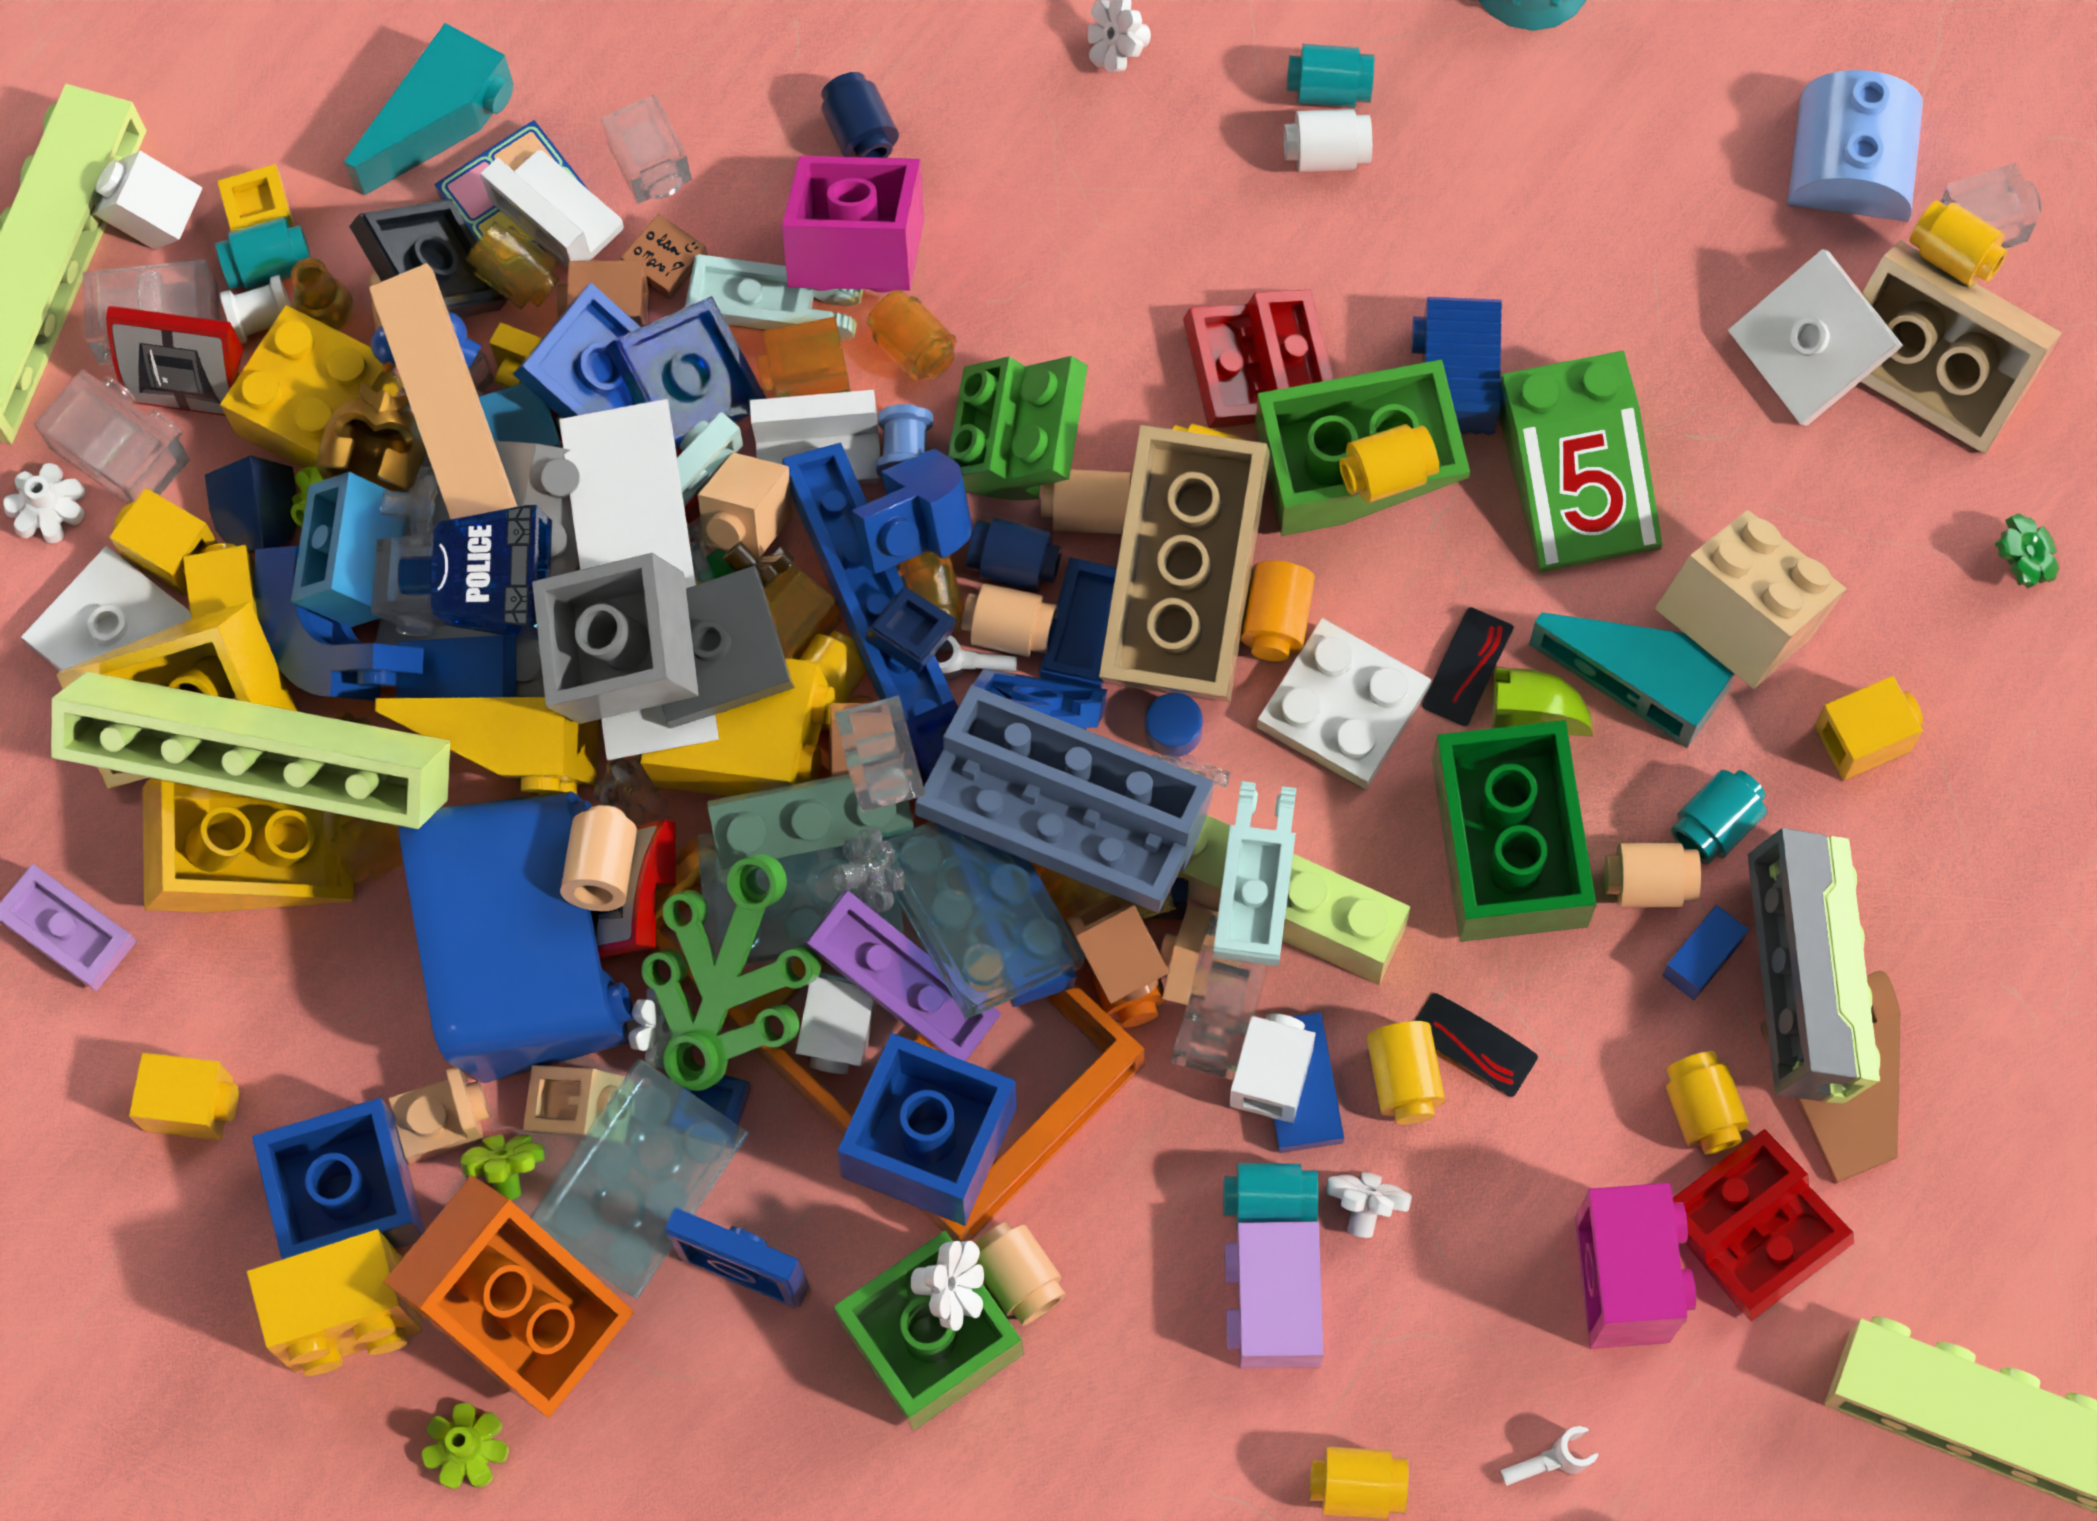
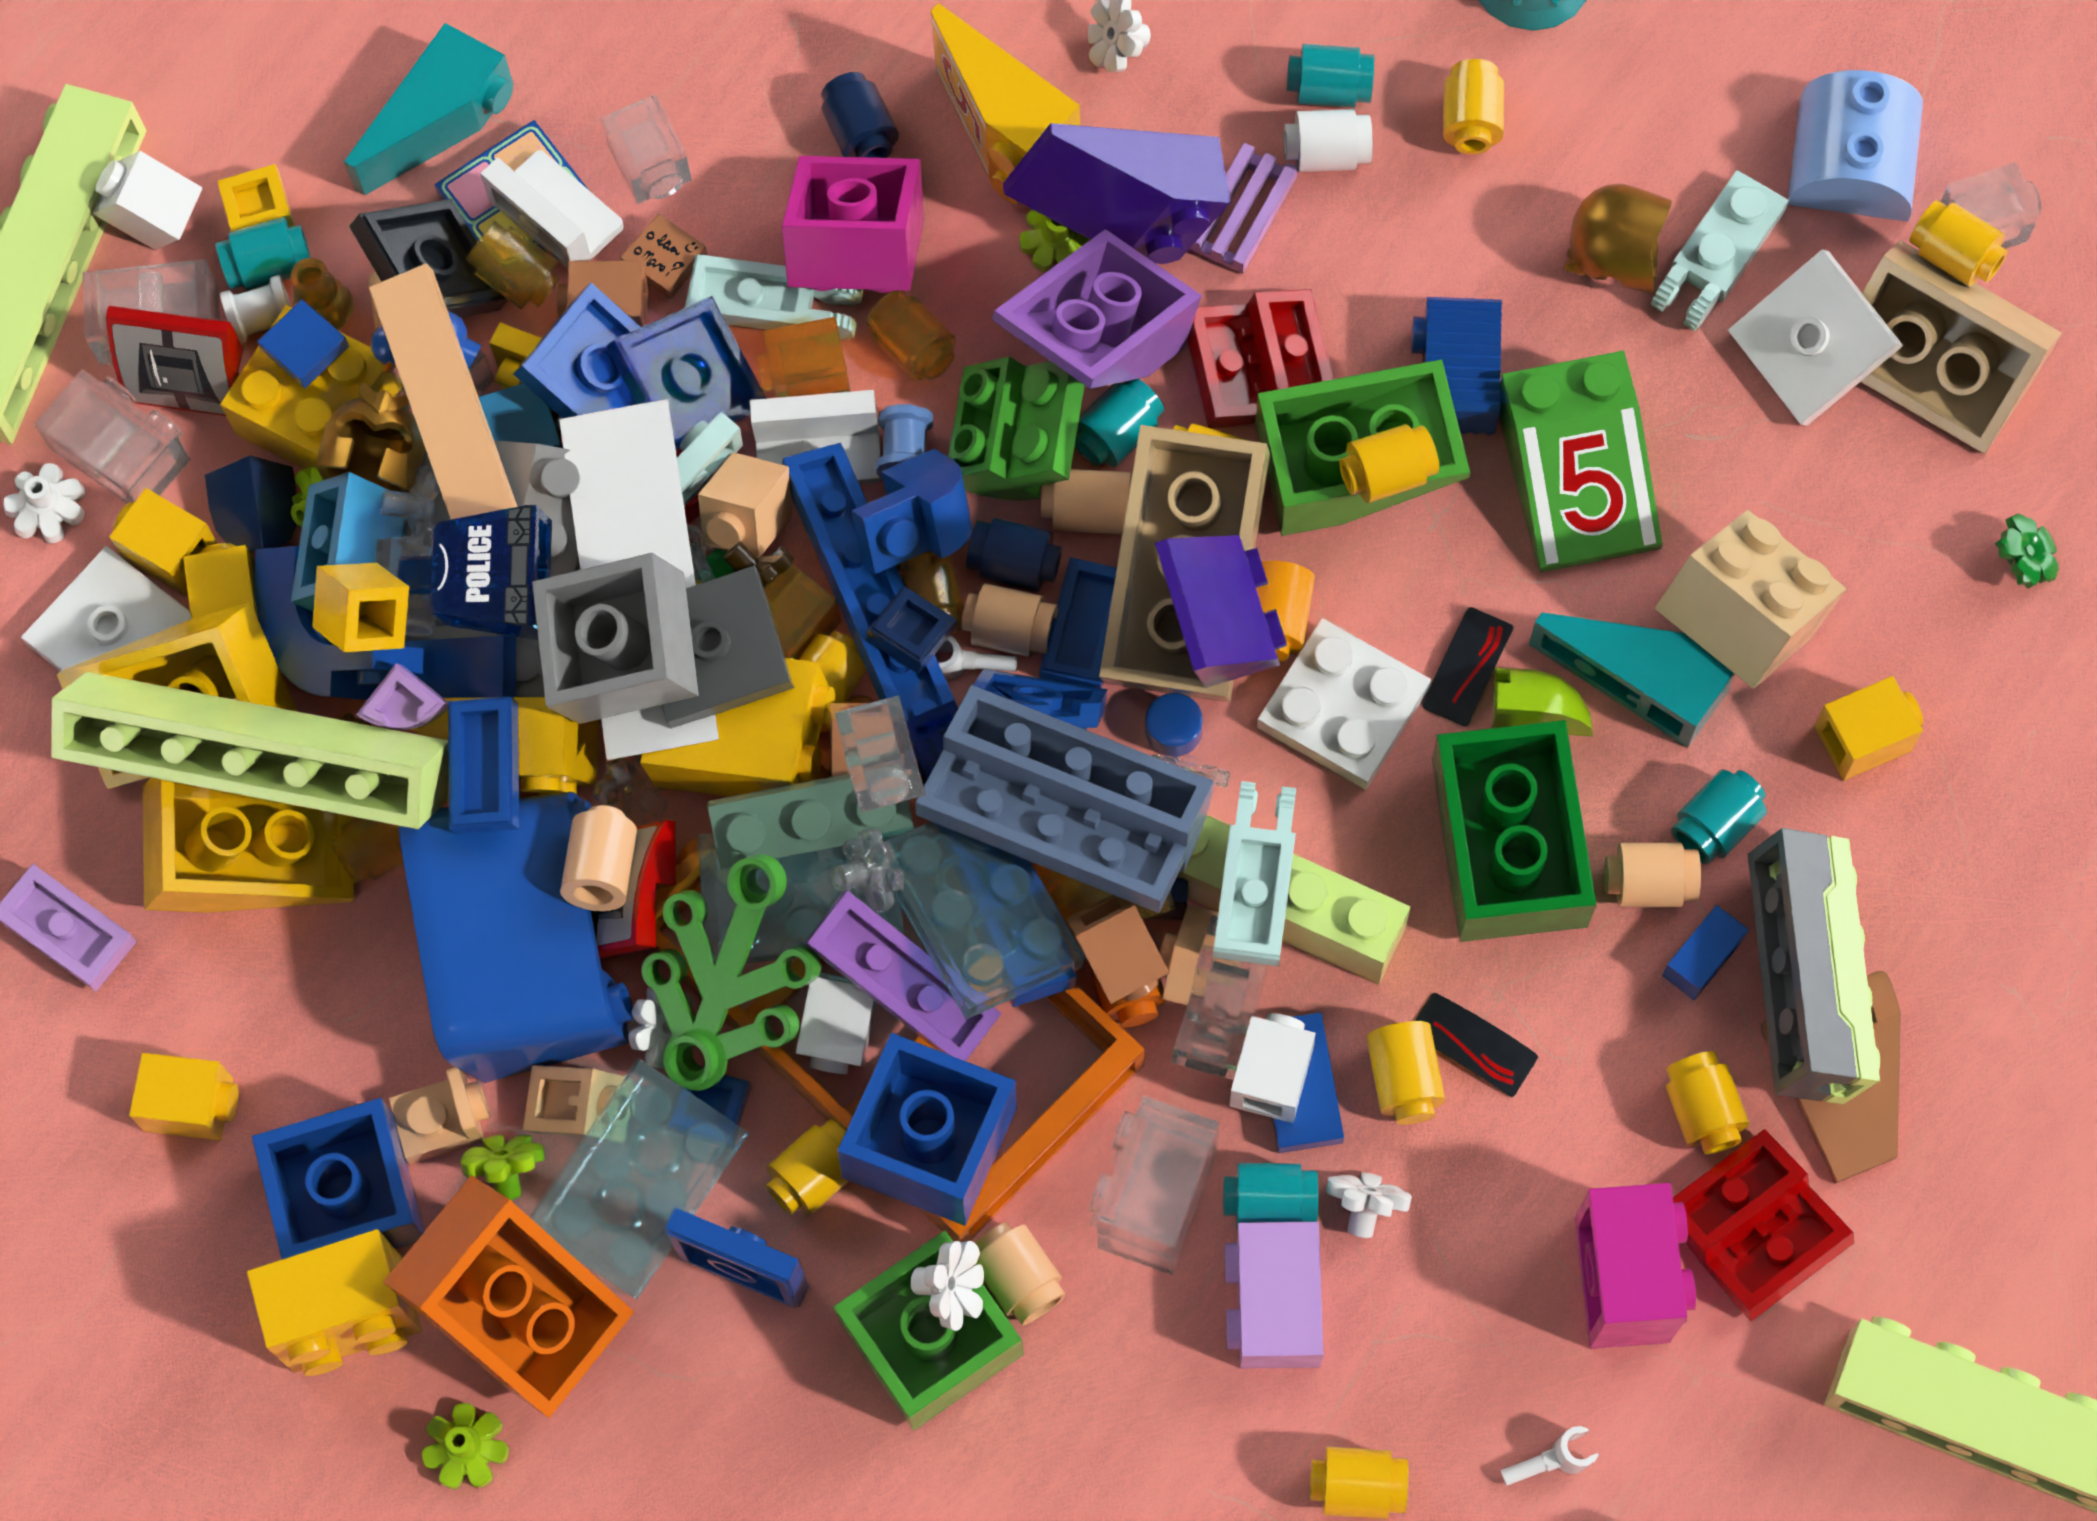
none -> blue tile [257,300,350,389]
none -> yellow brick [312,563,409,652]
none -> lavender tile [356,663,448,730]
none -> blue tile [448,696,519,834]
none -> yellow brick [765,1119,849,1216]
none -> yellow slope [930,3,1081,210]
none -> medium lavender slope [992,229,1202,389]
none -> dark purple slope [1003,123,1231,264]
none -> lime plant [1020,209,1091,272]
none -> teal brick [1075,379,1164,467]
none -> clear piece [1089,1095,1219,1275]
none -> dark purple slope [1155,535,1287,688]
none -> lavender tile [1190,143,1298,274]
none -> yellow brick [1443,59,1504,154]
none -> pearl gold helmet [1563,184,1672,294]
none -> light aqua hinge [1651,170,1789,331]

